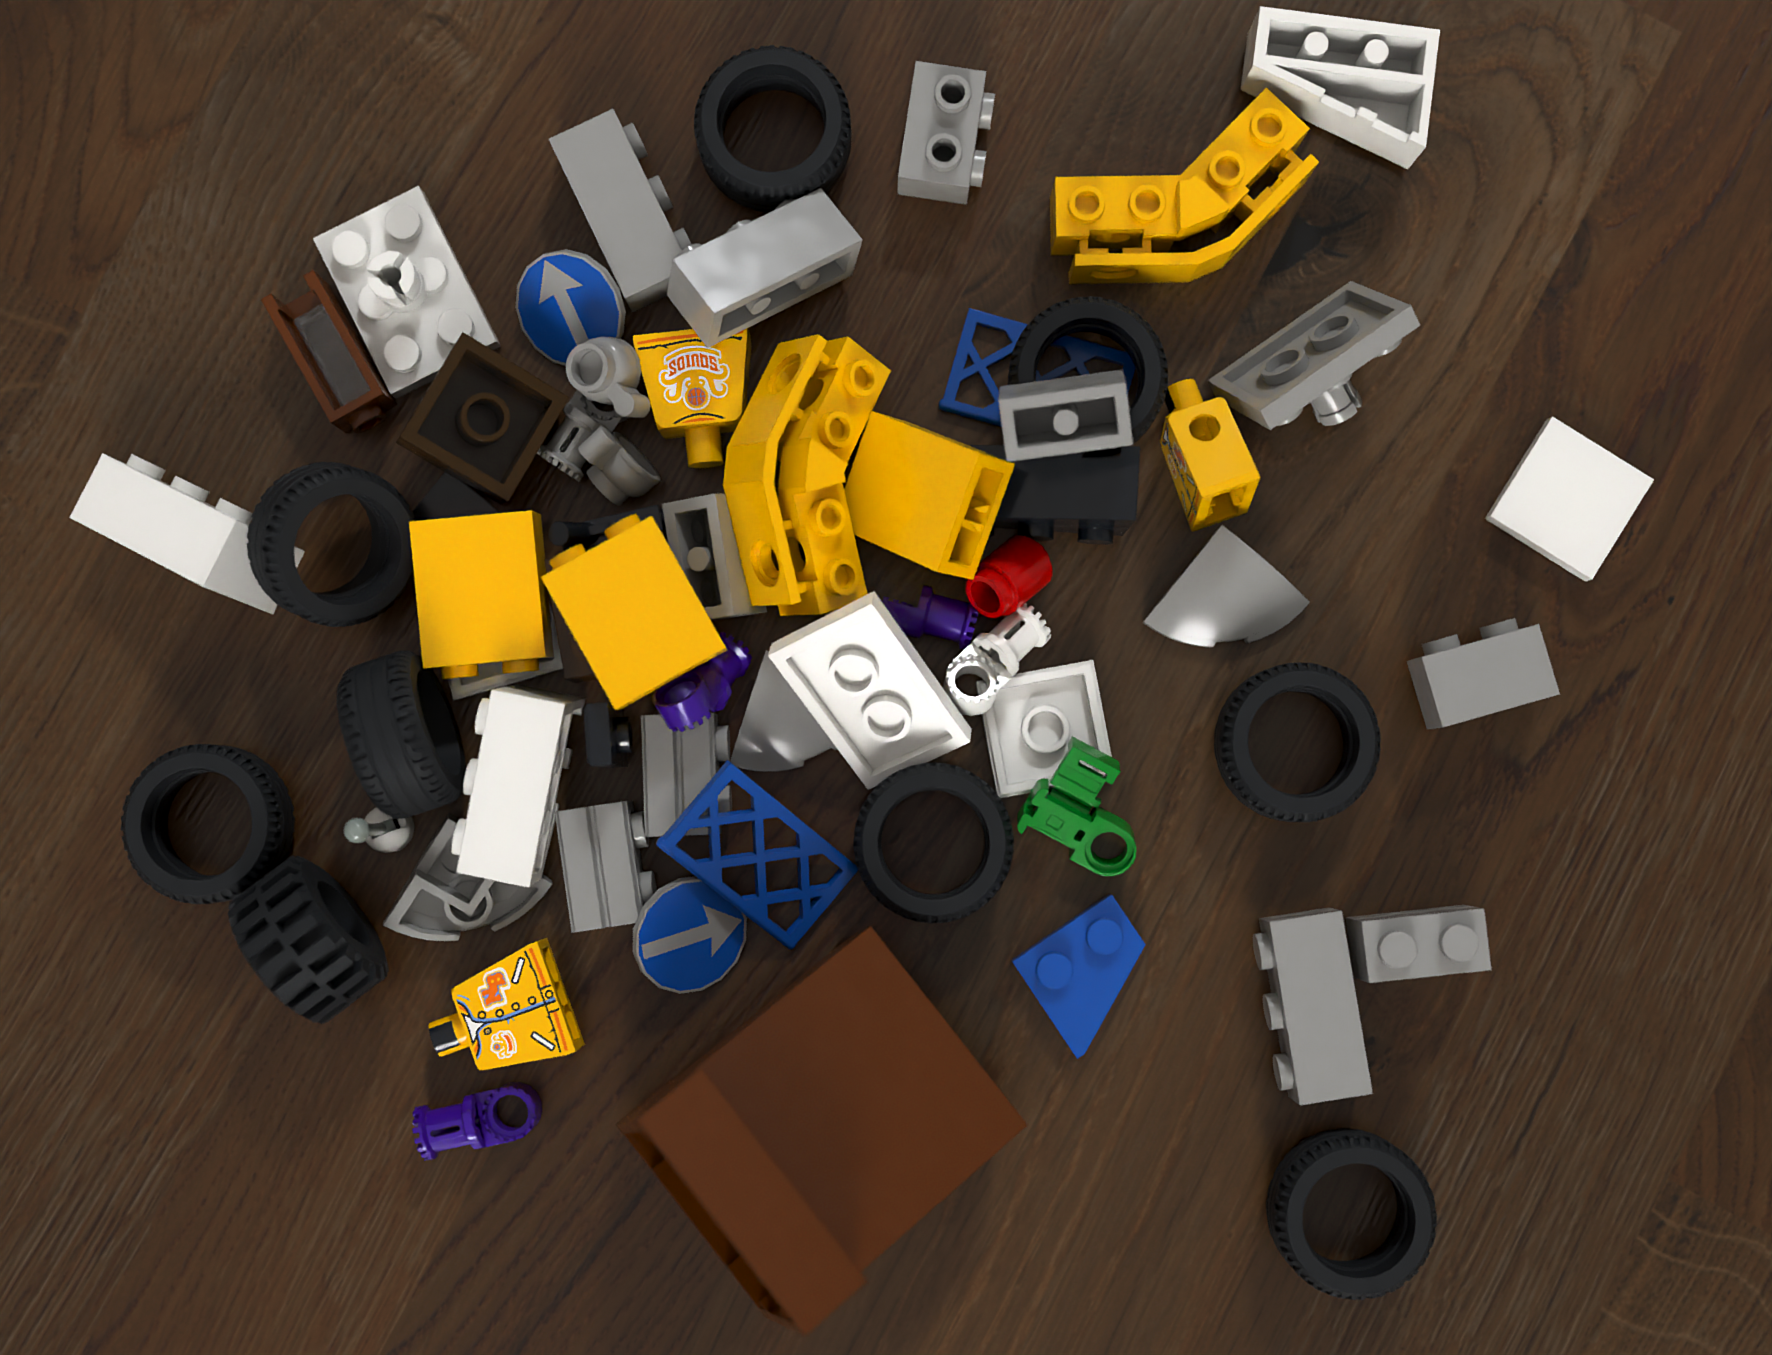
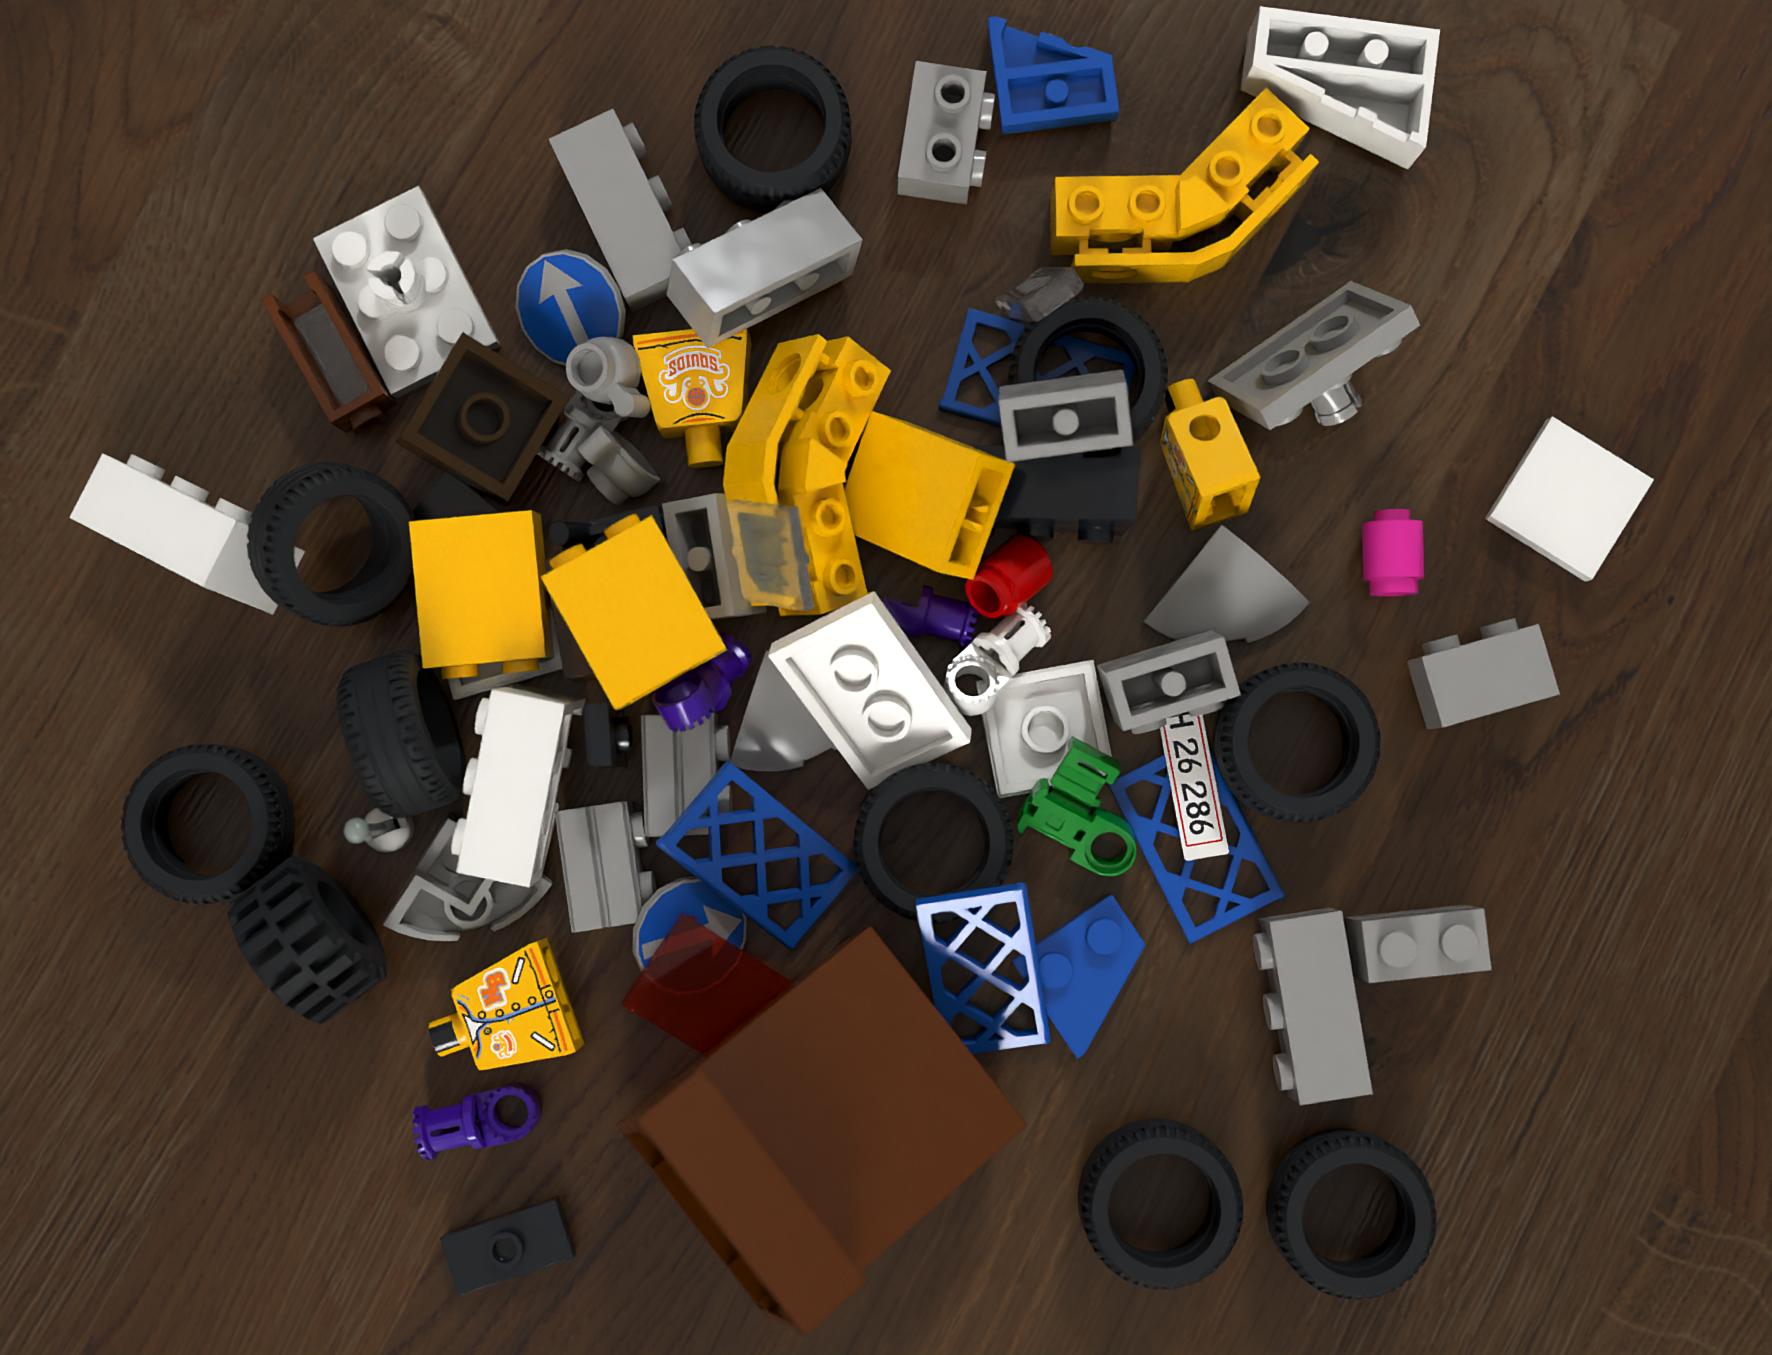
none -> black plate [440,1196,577,1296]
none -> clear red piece [621,912,794,1055]
none -> clear piece [727,499,814,612]
none -> blue window [916,882,1051,1054]
none -> blue wing [987,16,1120,135]
none -> clear tile [995,267,1084,322]
none -> black tyre [1078,1119,1244,1290]
none -> light grey brick [1097,630,1241,734]
none -> blue window [1107,749,1285,944]
none -> white sticker [1160,711,1229,861]
none -> dark pink brick [1362,509,1424,596]

